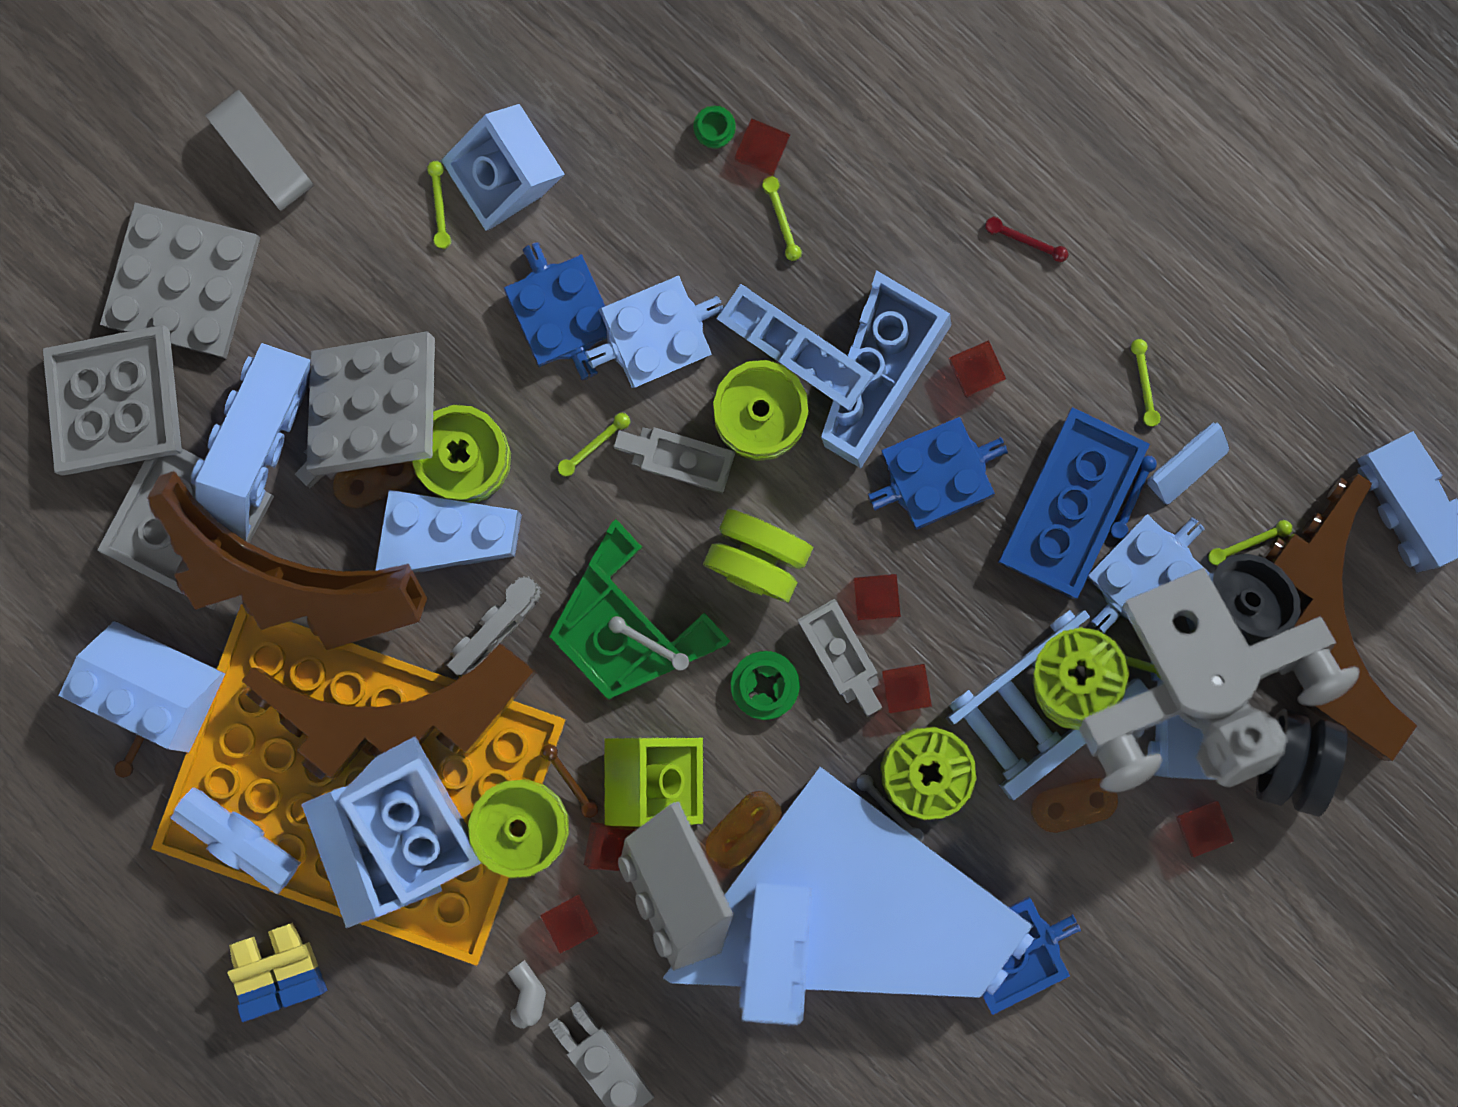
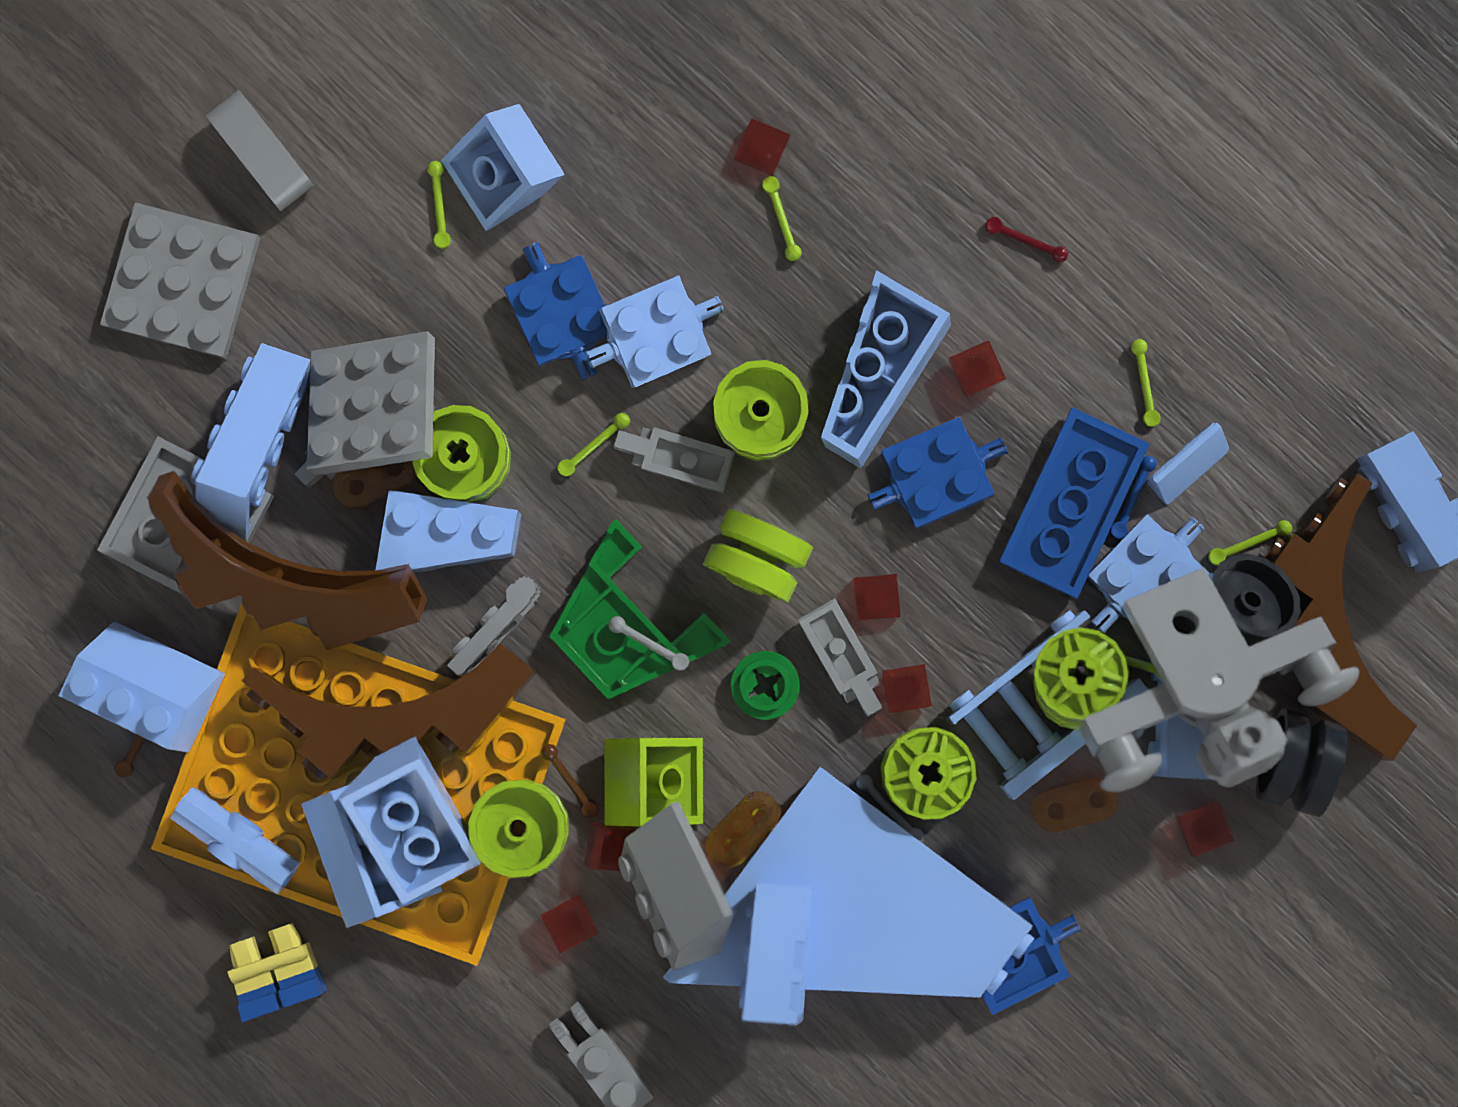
light grey plate [43,325,182,476] -> none
light grey arm [507,960,546,1028] -> none
green plate [693,106,736,149] -> none
light blue slope [717,284,874,411] -> none

